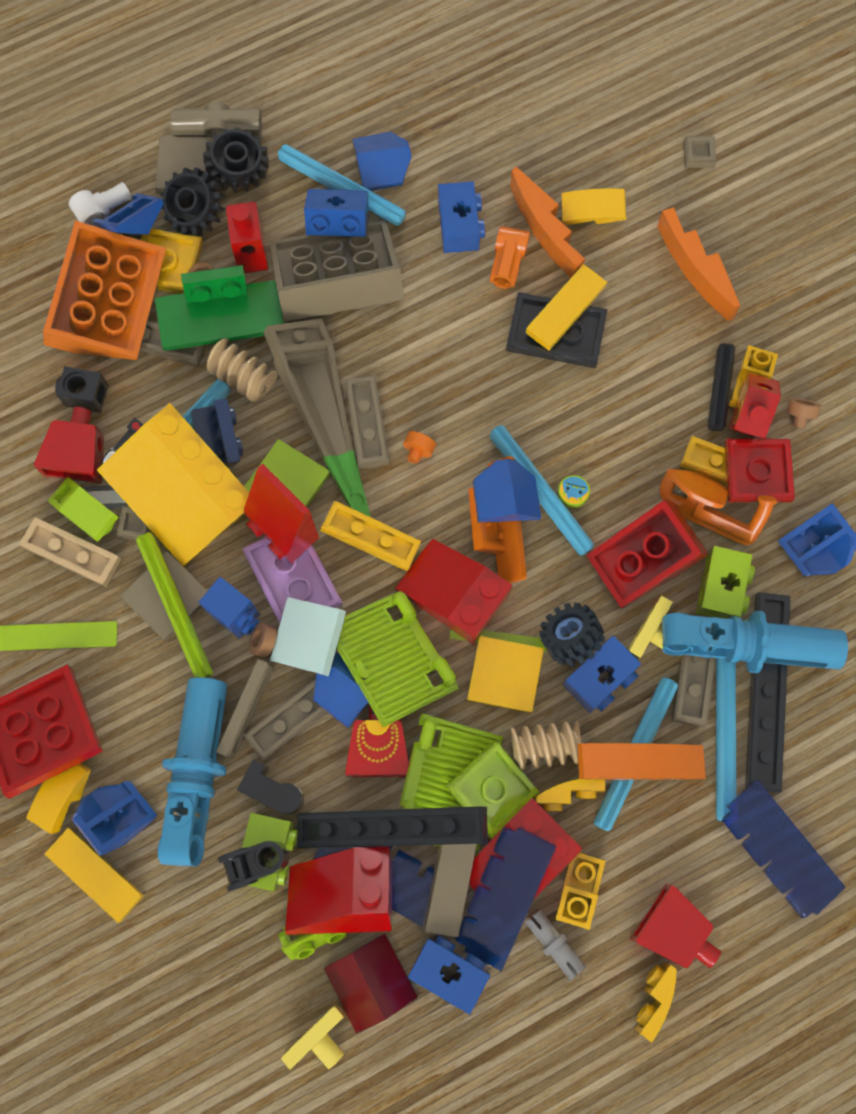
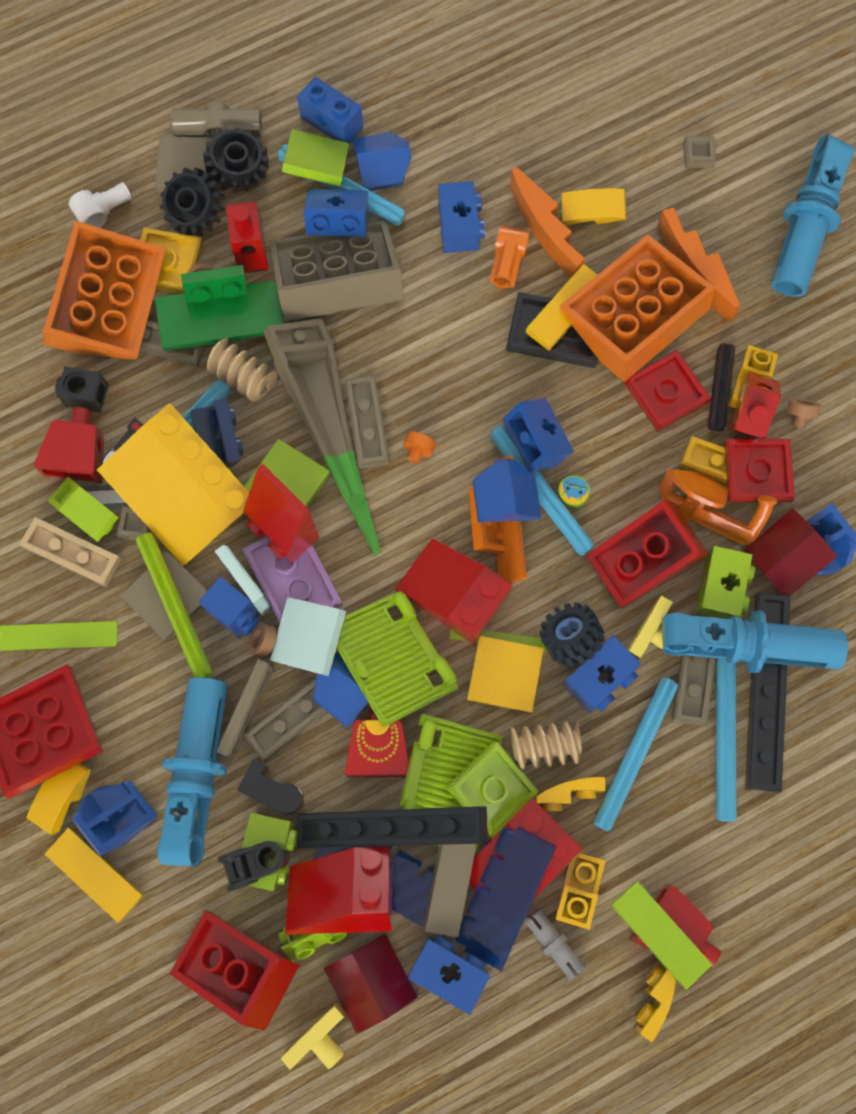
blue slope [92,193,164,235] -> none
yellow tile [320,500,421,571] -> none
orange slope [577,743,706,781] -> none
clear blue windscreen [722,780,846,918] -> none
none -> red slope [170,910,300,1031]
none -> light aqua tile [215,545,272,617]
none -> lime tile [282,129,349,186]
none -> blue brick [297,76,364,144]
none -> blue brick [502,398,574,473]
none -> orange slope [560,234,715,382]
none -> lime tile [610,881,712,990]
none -> red tile [624,350,711,432]
none -> dark red slope [743,508,837,596]
none -> dark azure piece [770,134,855,297]

